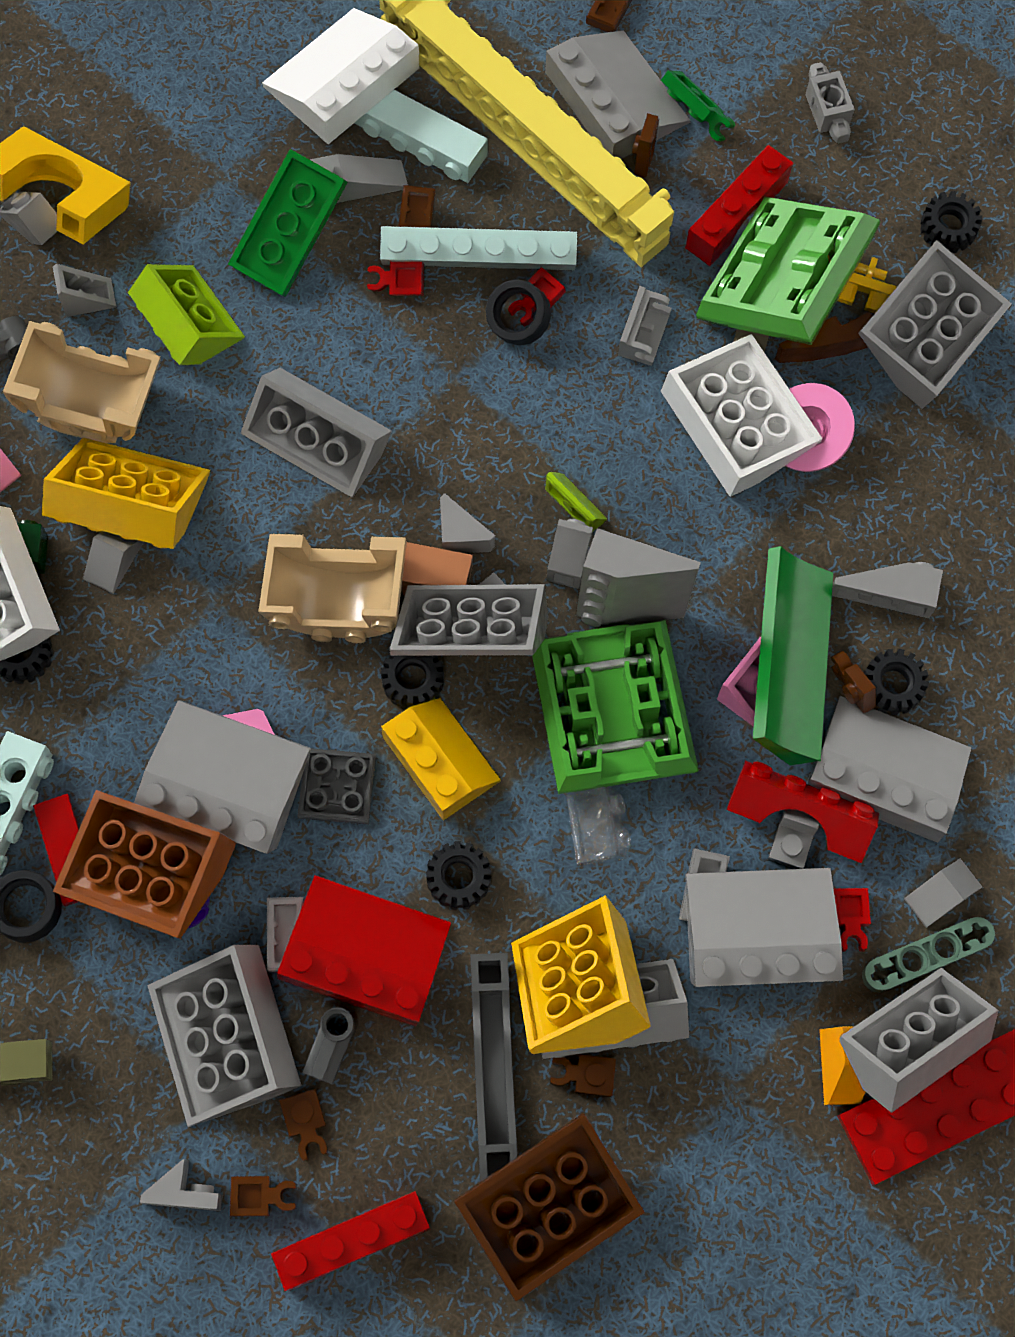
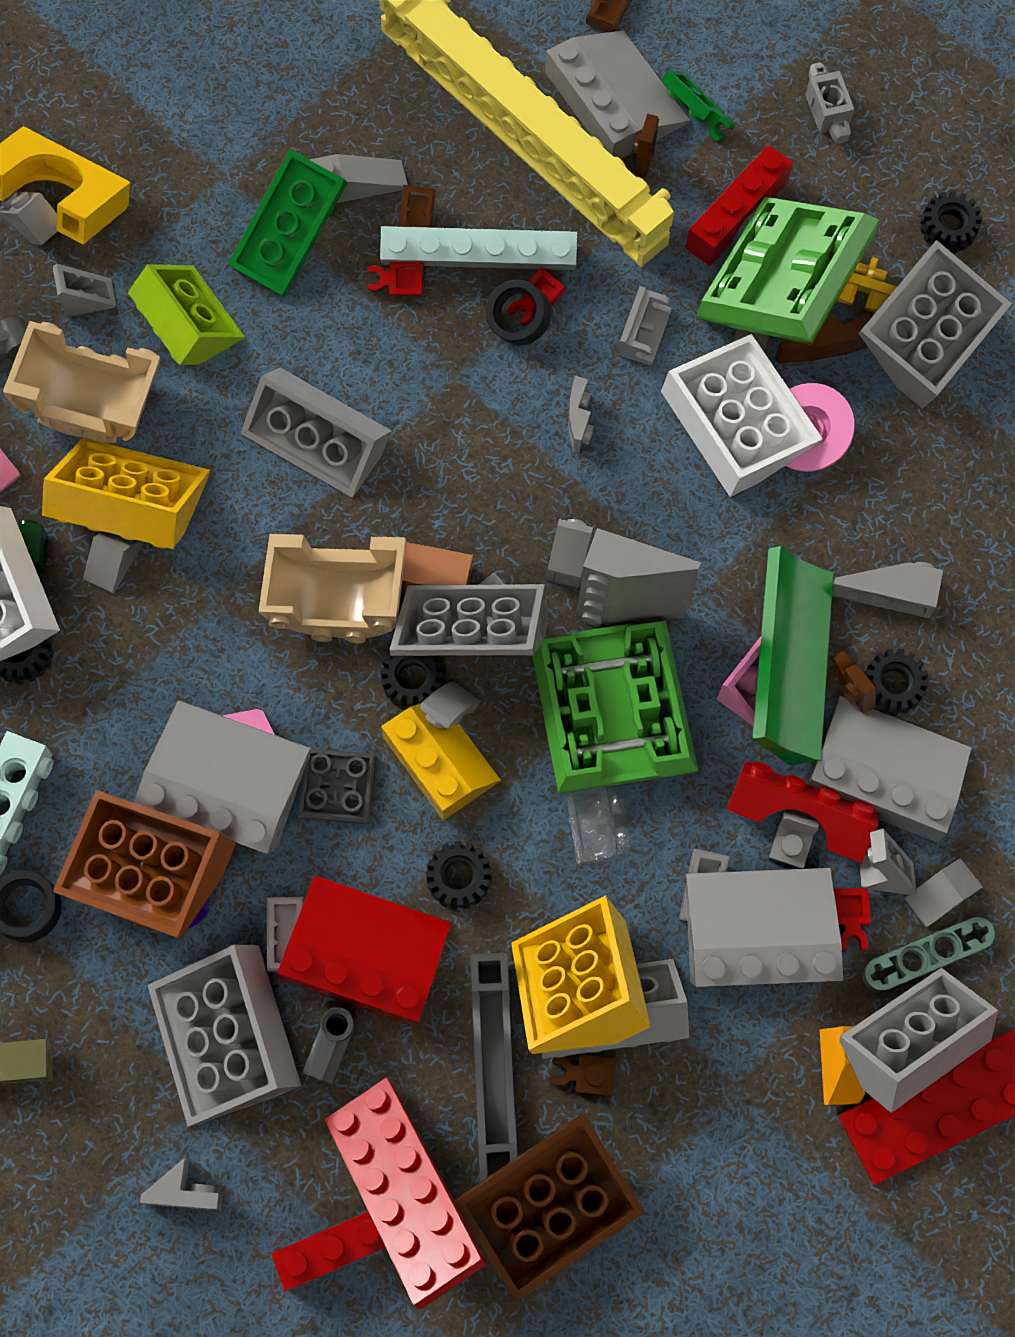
red tile [33,794,79,907] -> none
reddish brown plate [230,1176,297,1217] -> none
white slope [262,8,419,144] -> none
reddish brown plate [279,1089,328,1161] -> none
light aqua brick [355,90,488,183] -> none
light grey slope [440,493,495,553] -> none
lime slope [545,472,607,532] -> none
none -> plate [324,1077,487,1310]
none -> light grey slope [419,681,481,729]
none -> light grey slope [568,376,594,454]
none -> light grey slope [859,828,917,895]

